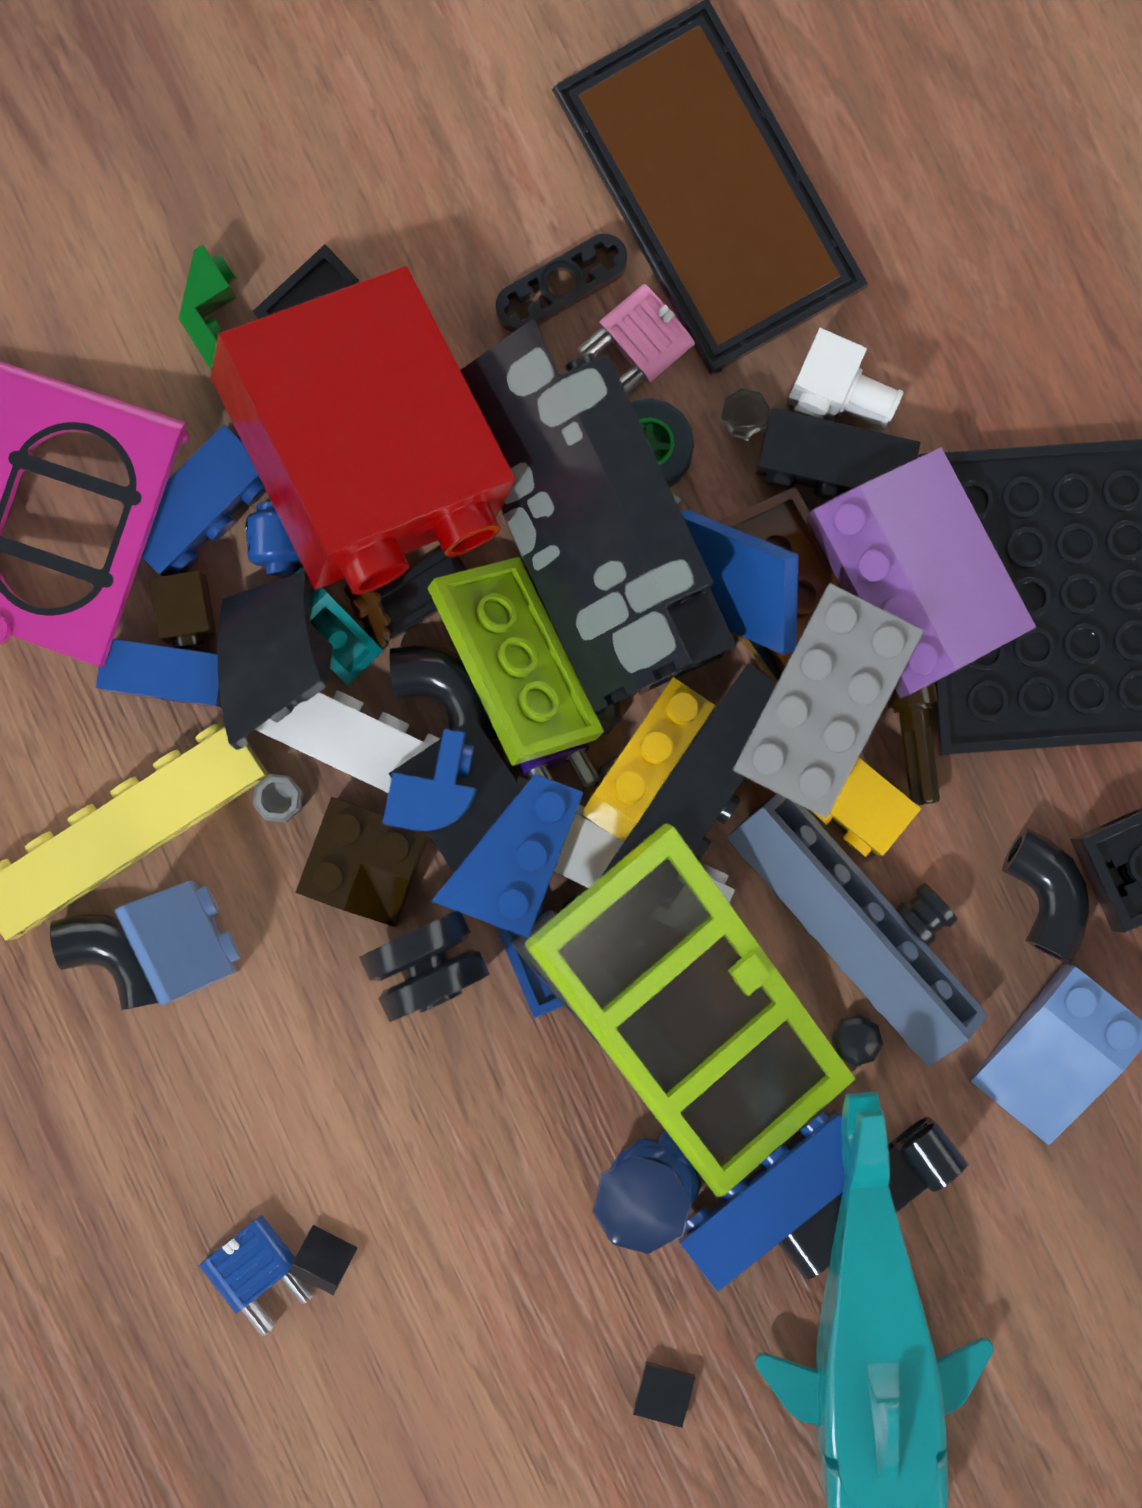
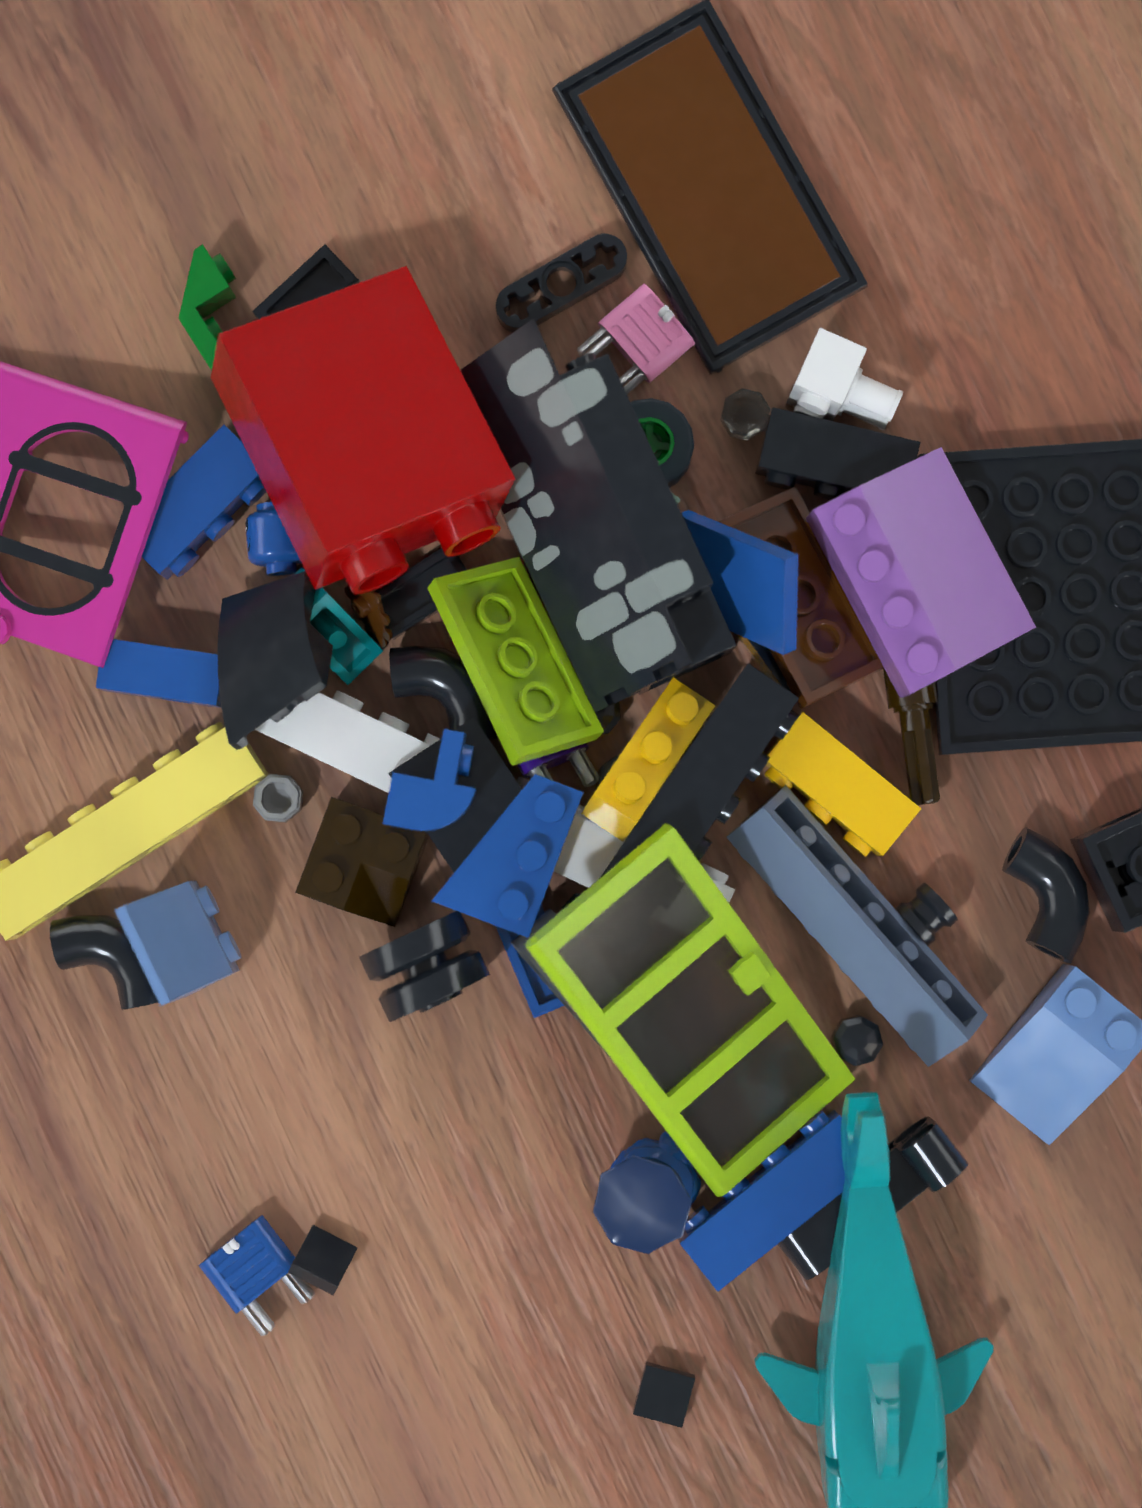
dark brown brick [149,570,216,649] -> none
light grey plate [733,583,924,818] -> none

